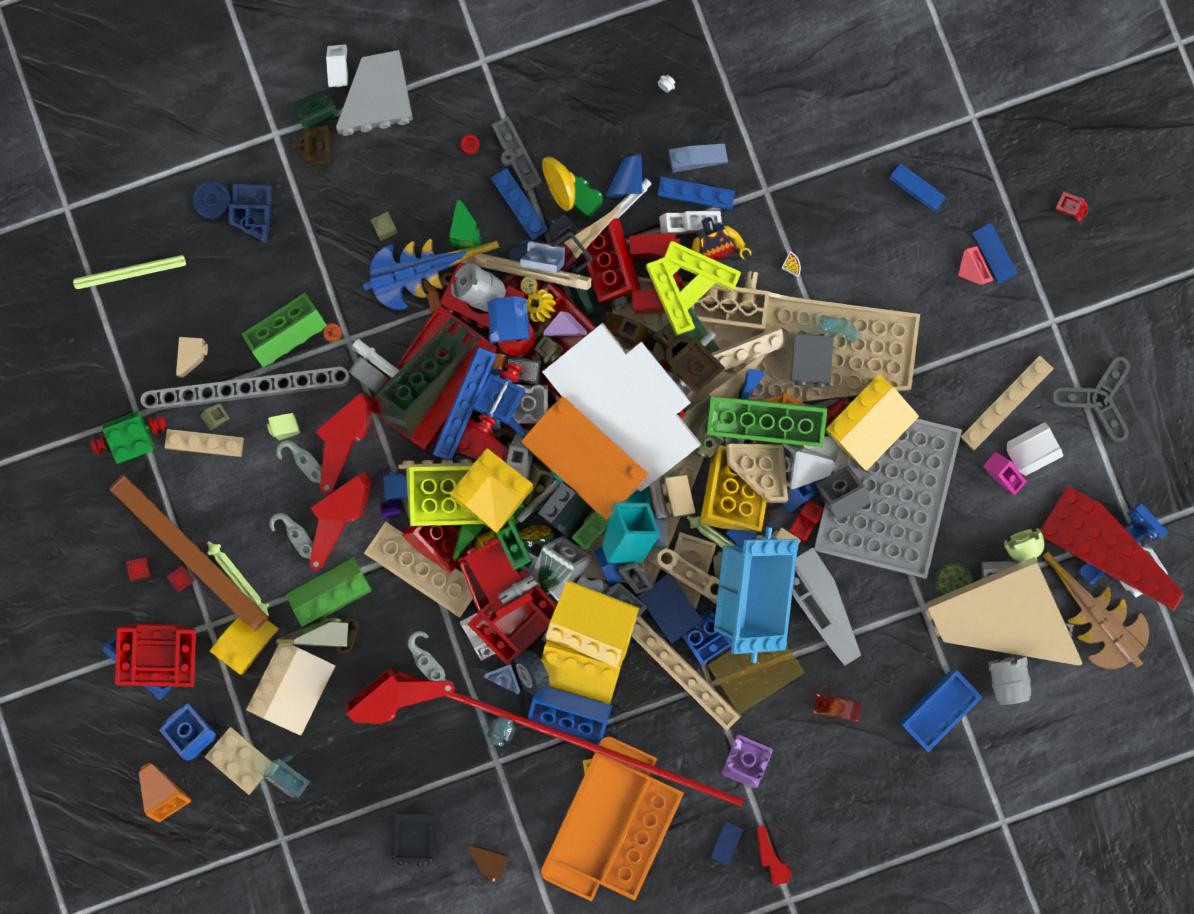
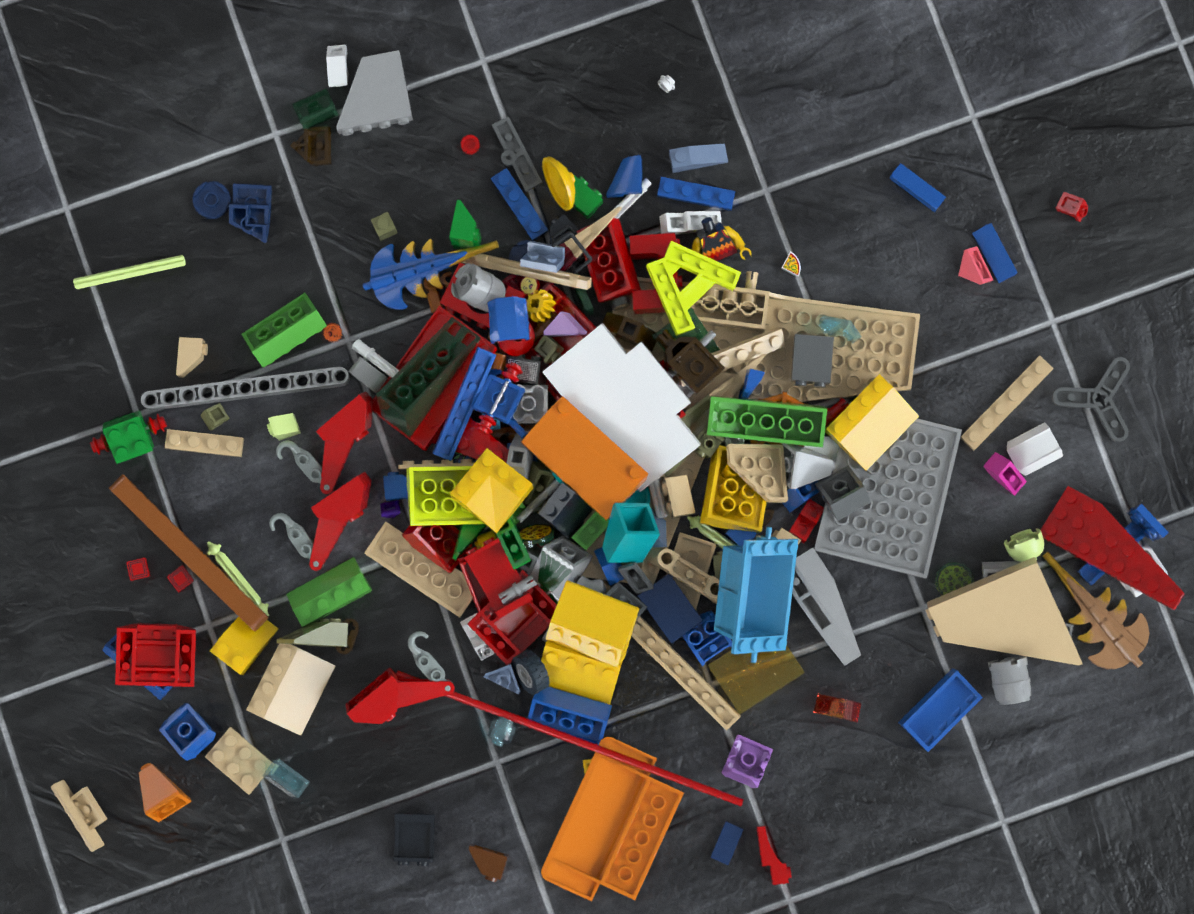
none -> tan bracket [51,780,107,852]

